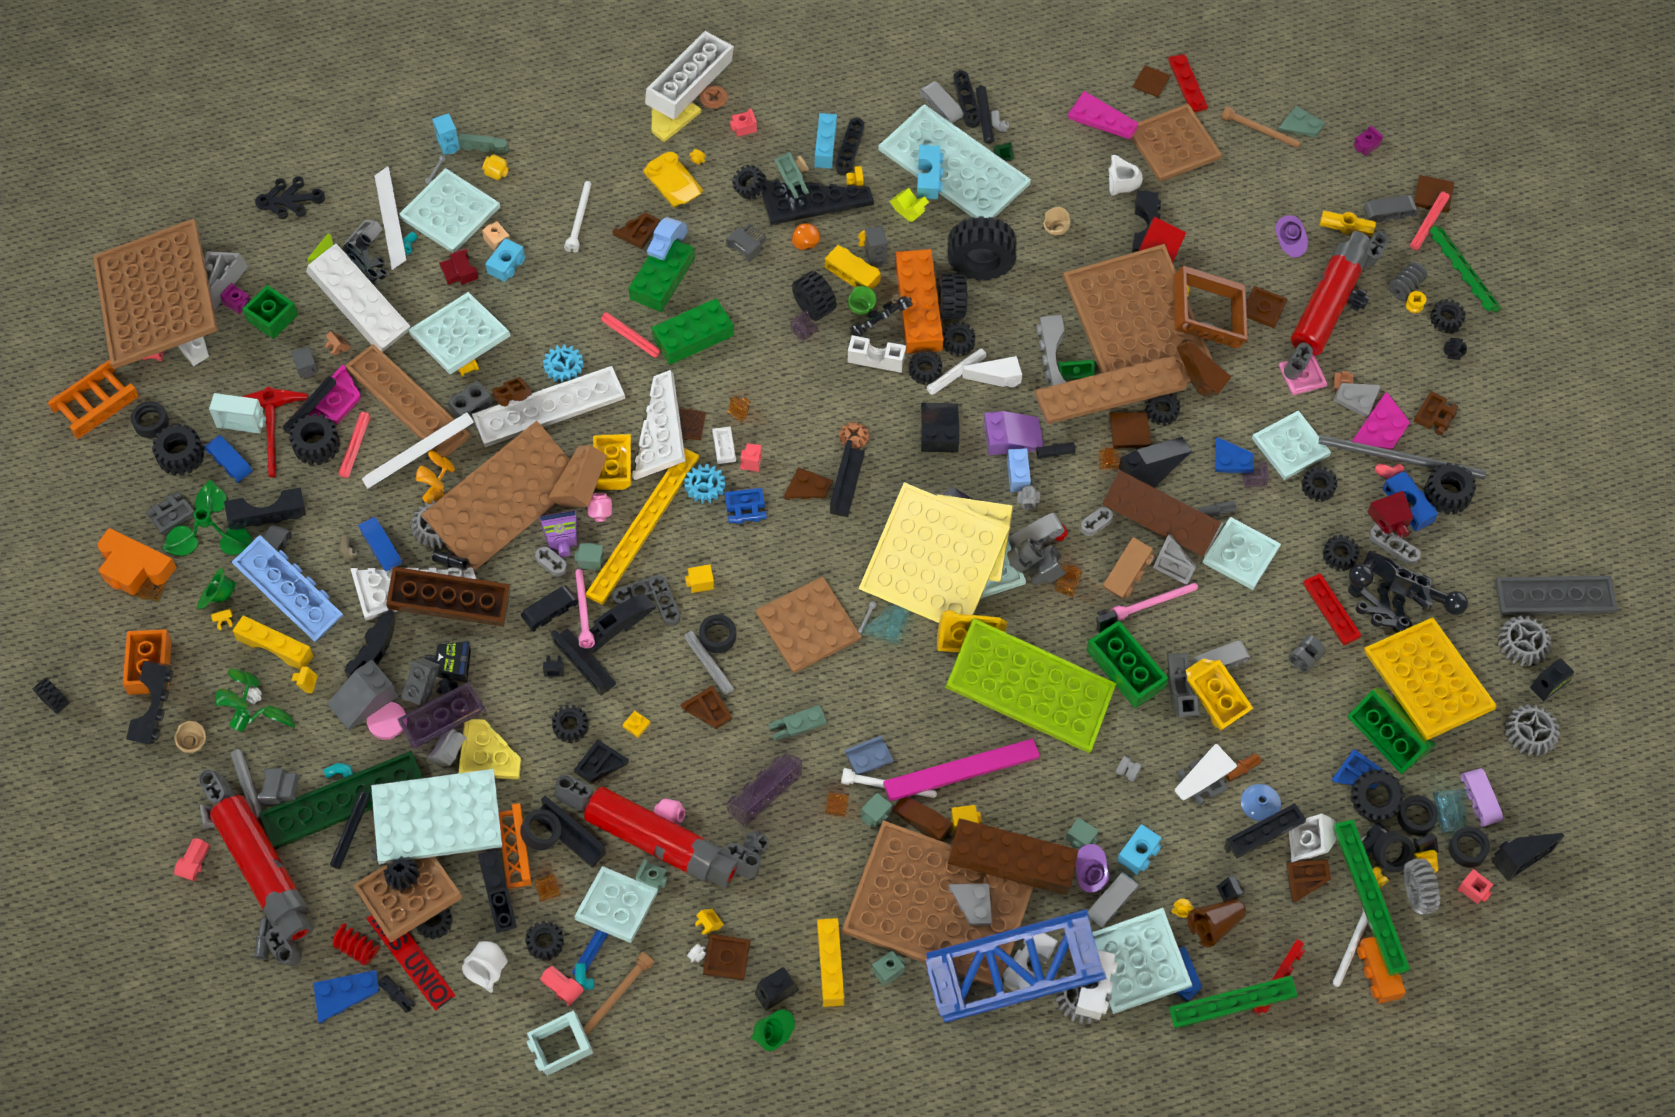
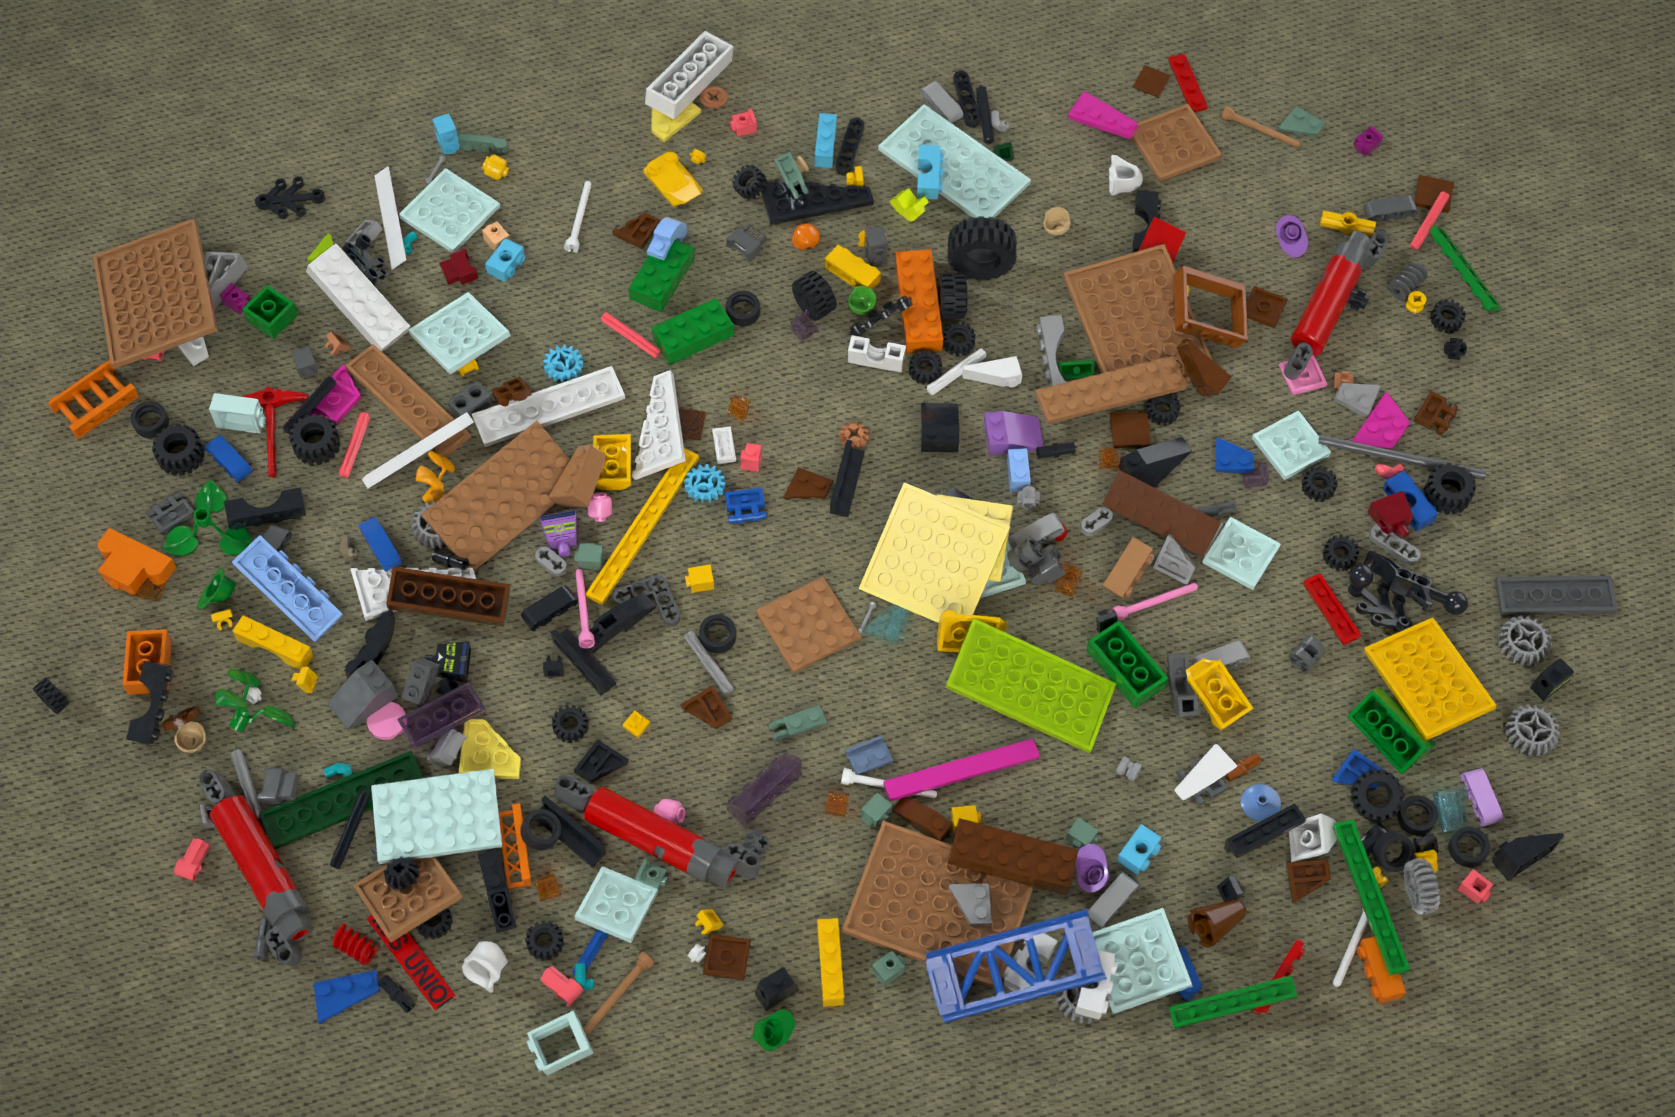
yellow plate [1171,899,1194,918] -> none
none -> reddish brown tile [162,706,201,731]
none -> black tyre [726,291,760,326]

